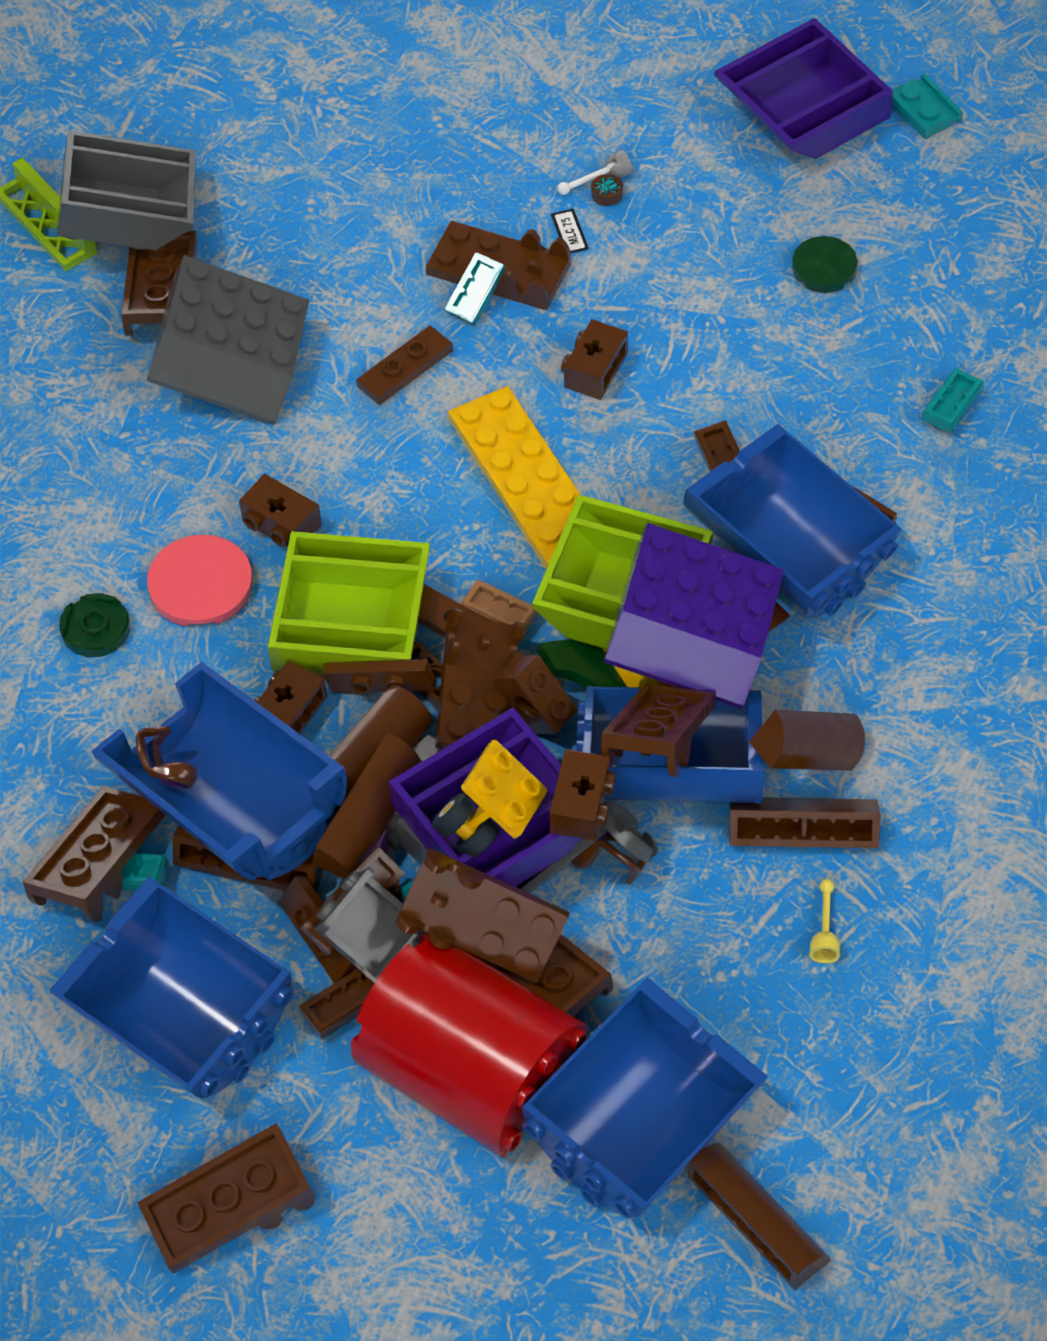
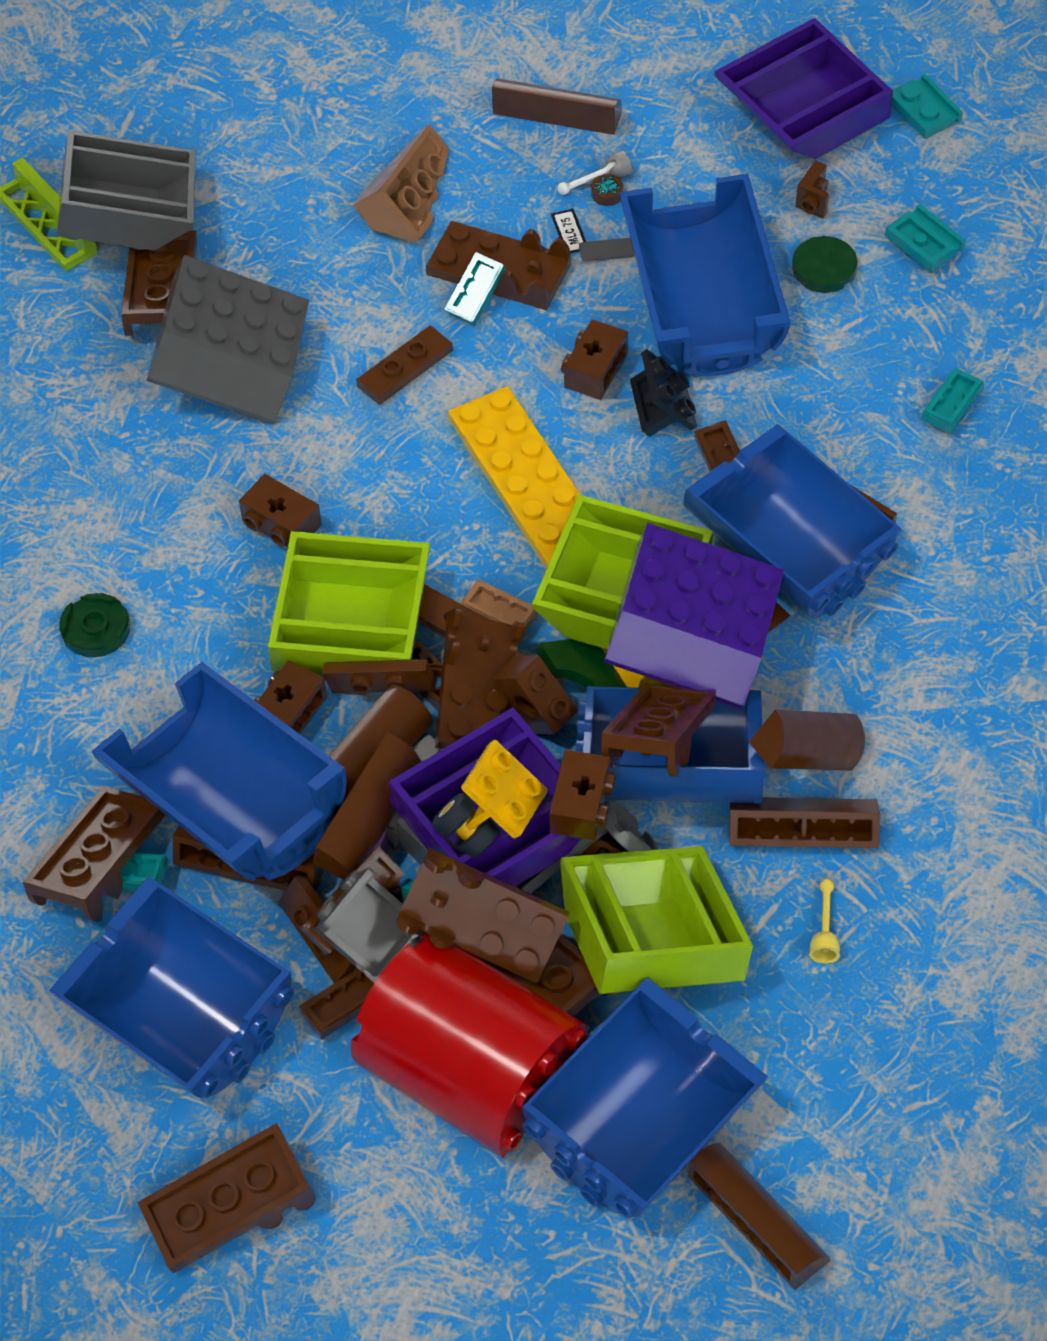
reddish brown piece [136,726,198,789] -> none
coral tile [147,535,252,627] -> none
none -> medium nougat wedge [353,124,449,242]
none -> reddish brown brick [492,78,622,135]
none -> lime slope [560,846,753,994]
none -> dark grey sticker [579,238,635,261]
none -> blue cylinder [619,174,791,376]
none -> black bracket [630,349,697,437]
none -> reddish brown bracket [795,160,829,218]
none -> teal plate [885,204,966,273]

